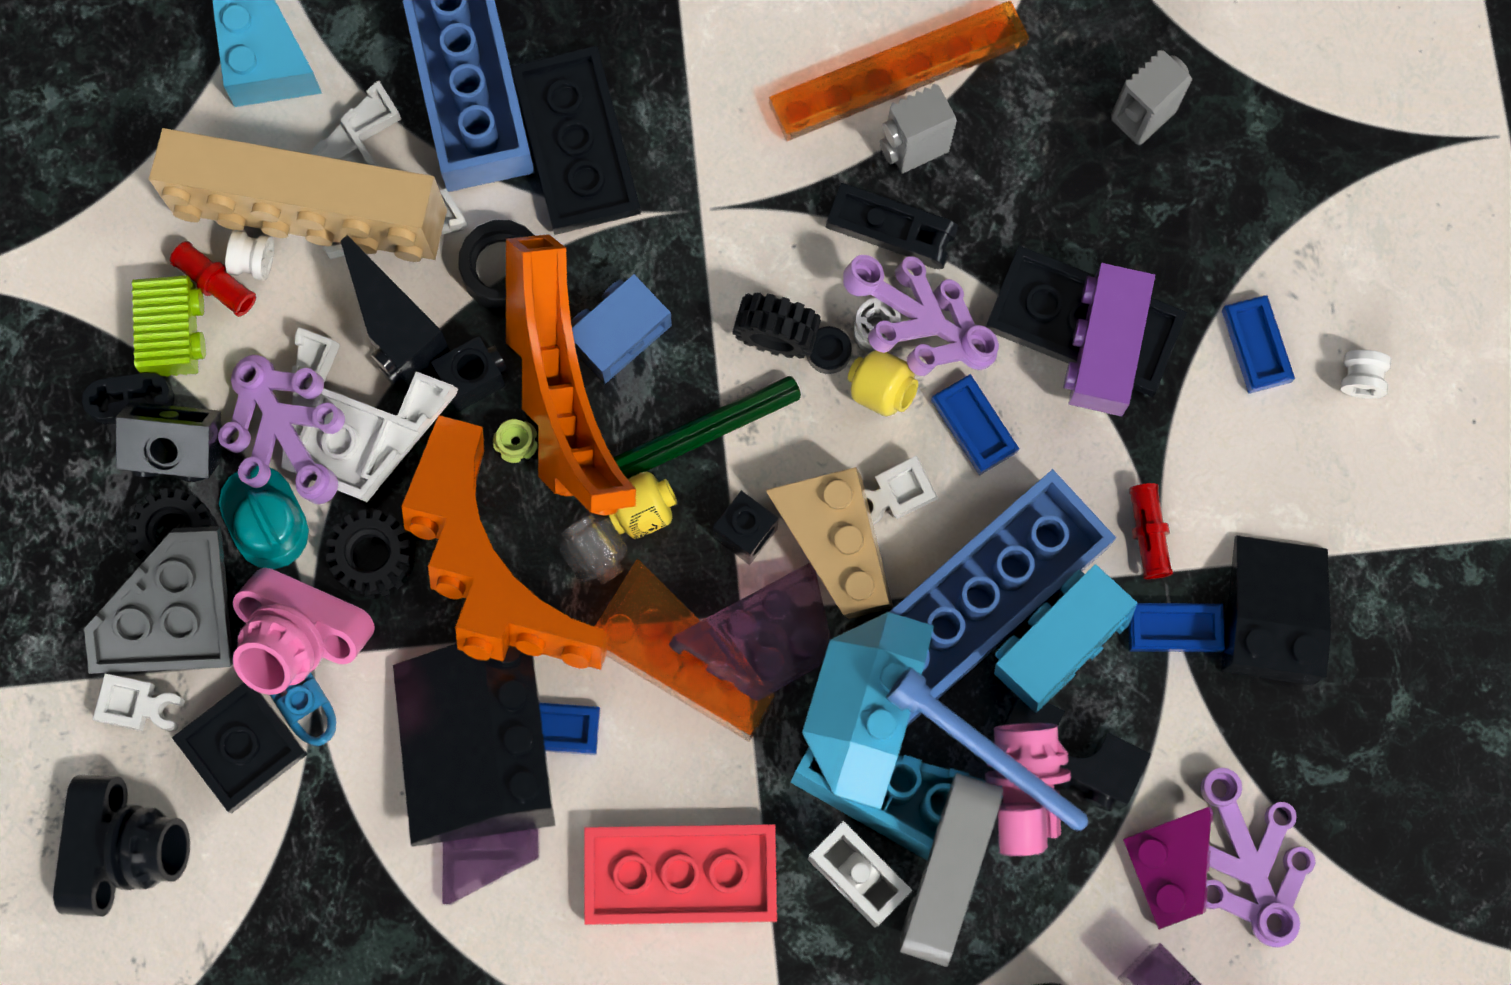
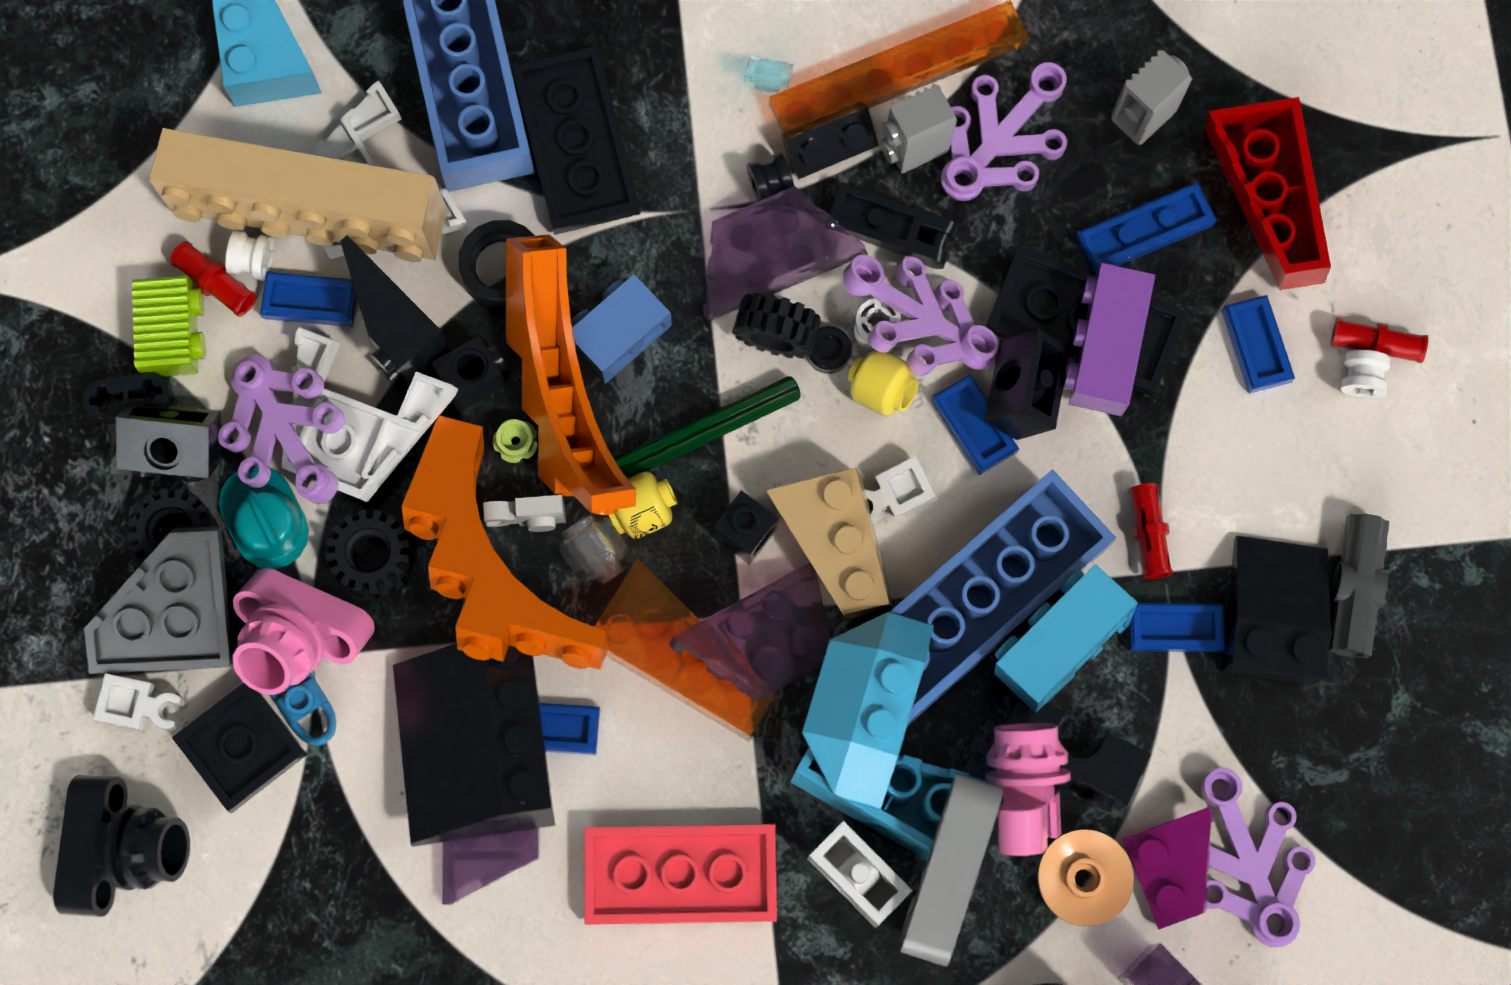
medium blue piece [886,667,1088,831] -> none
none -> blue tile [260,271,357,327]
none -> white plate [483,495,566,532]
none -> clear purple wing [703,186,868,322]
none -> clear light blue plate [744,57,794,93]
none -> black wheel [746,152,795,206]
none -> black plate [781,101,879,179]
none -> lavender plant [941,62,1067,201]
none -> black brick [984,328,1070,440]
none -> light nougat dish [1038,830,1134,927]
none -> blue tile [1075,182,1217,275]
none -> red wedge [1205,97,1331,290]
none -> dark grey piece [1329,514,1390,658]
none -> red pin [1331,318,1429,363]

